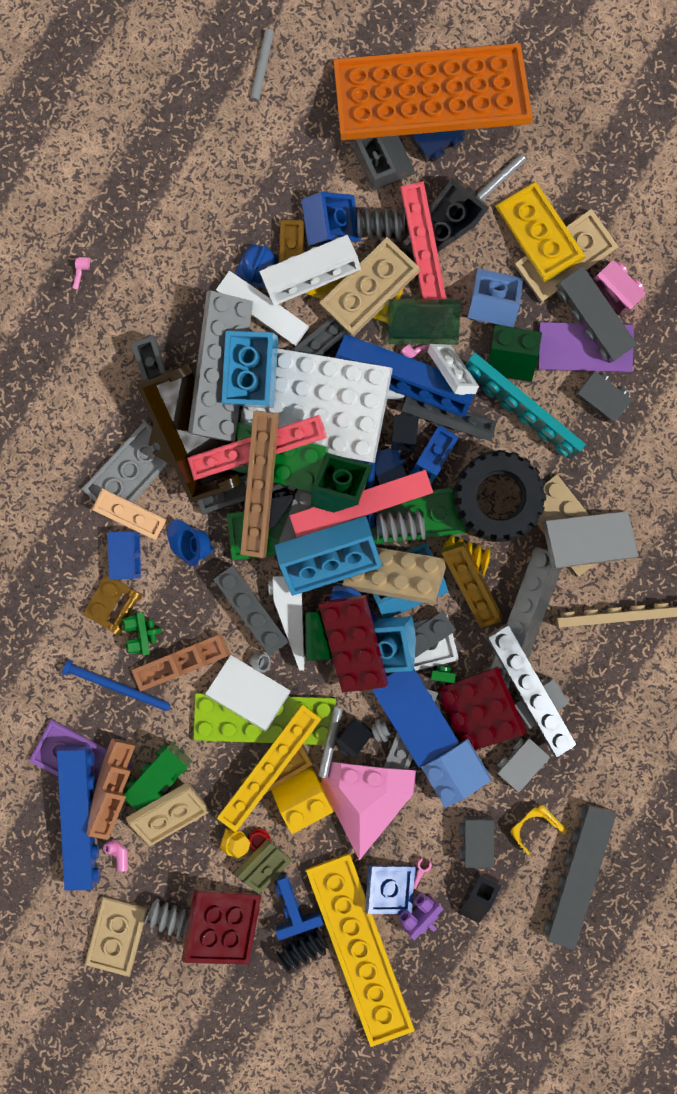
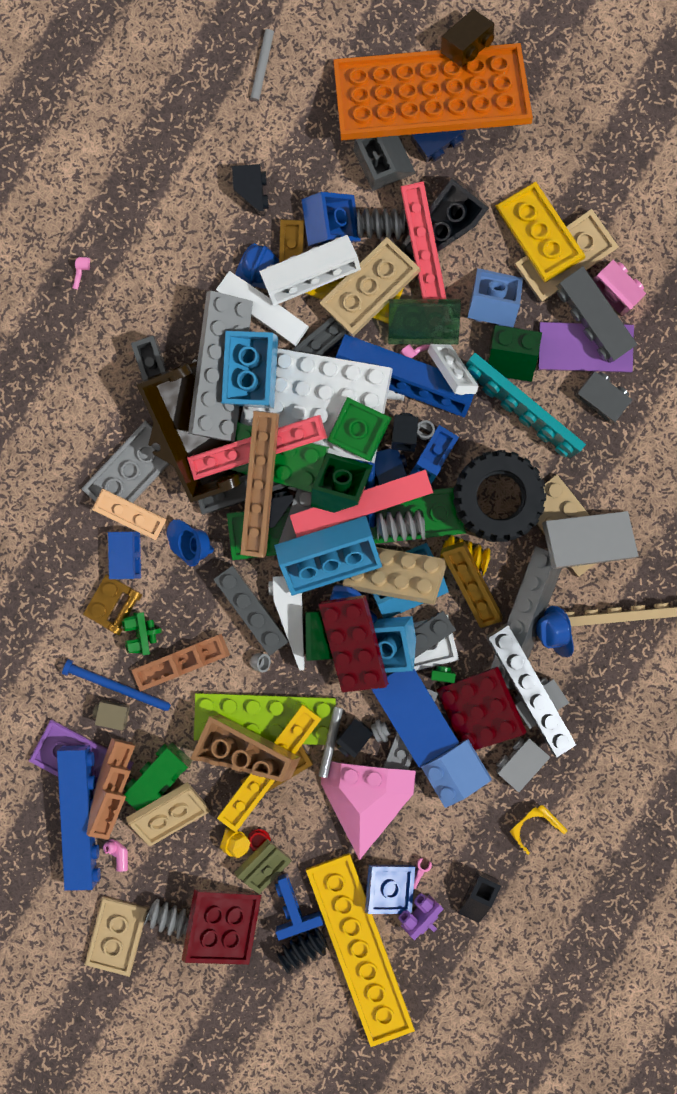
white tile [205,655,291,732] -> none
yellow slope [271,766,334,834] -> none
dark grey plate [402,396,497,441] -> none
dark grey brick [459,816,494,868] -> none
light grey bar [477,153,526,200] -> none
dark grey brick [543,802,617,950] -> none
none -> dark tan brick [93,700,130,731]
none -> medium nougat wedge [190,714,301,782]
none -> black slope [232,164,269,216]
none -> green tile [327,397,391,462]
none -> light grey hinge [417,420,435,440]
none -> dark brown brick [441,9,495,67]
none -> blue piece [536,605,574,658]

